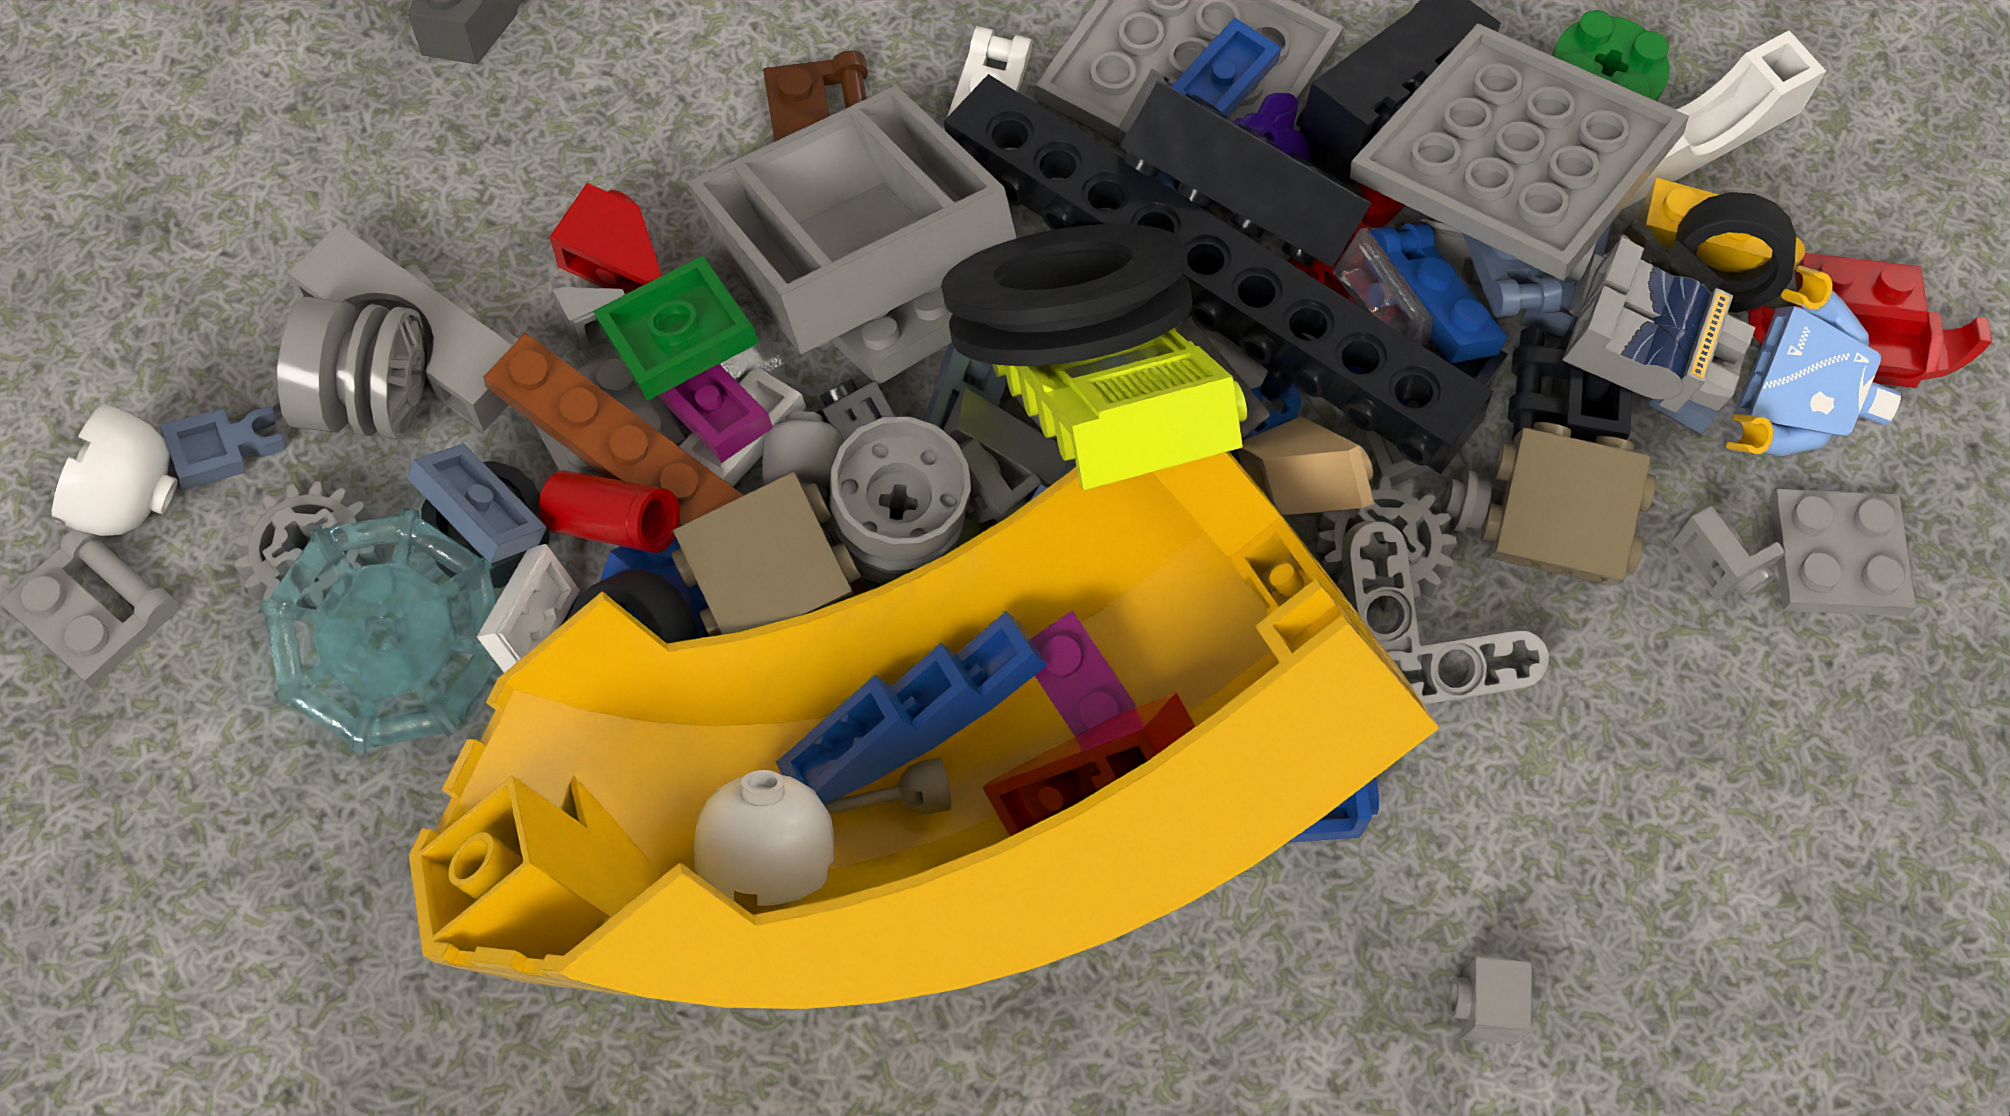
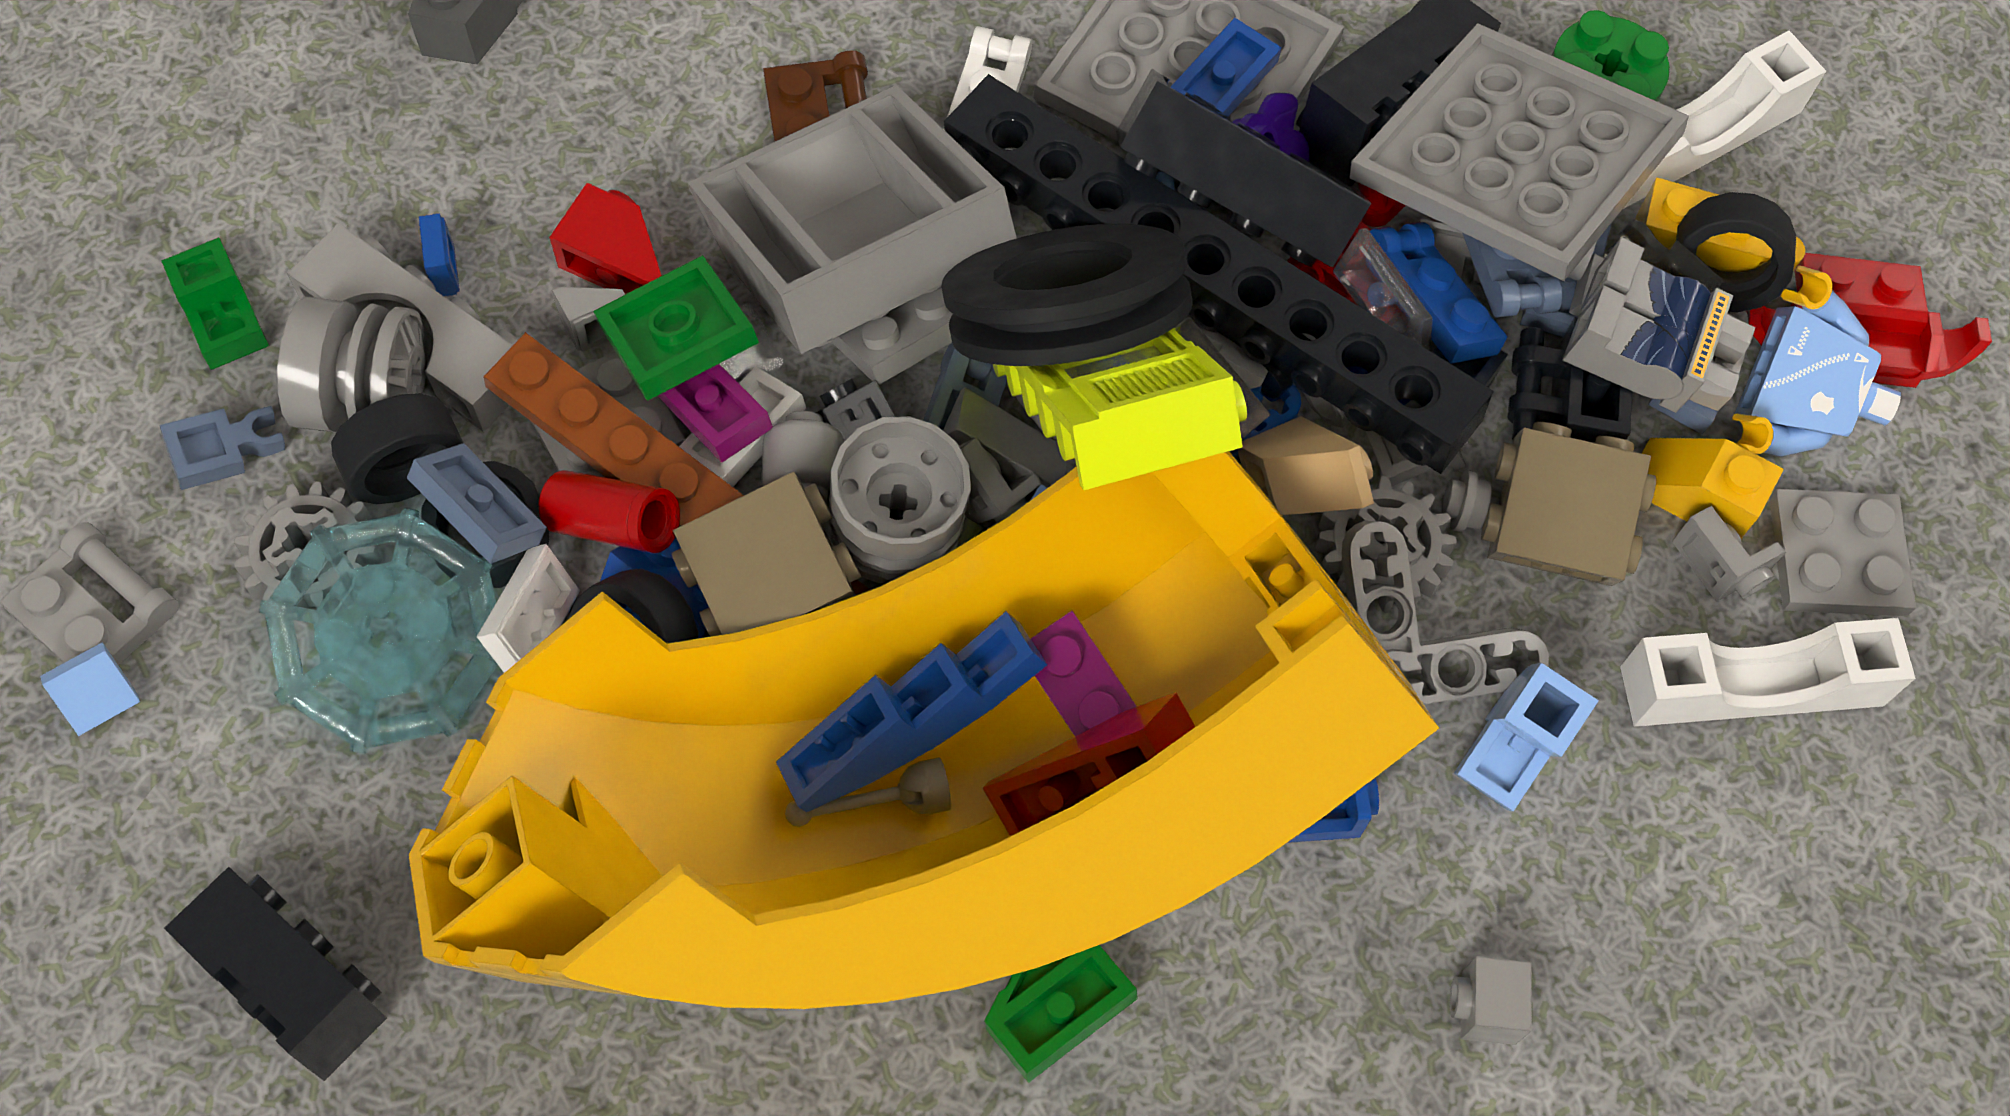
white cylinder [51,403,178,536] -> none
white cylinder [693,770,834,906] -> none
none -> light blue tile [40,642,140,736]
none -> green slope [161,237,269,370]
none -> black wedge [164,867,387,1081]
none -> black tyre [331,393,464,505]
none -> blue tile [419,213,460,296]
none -> green wing [984,945,1138,1083]
none -> light blue brick [1453,663,1599,811]
none -> white arch [1620,618,1916,727]
none -> yellow slope [1641,438,1784,539]

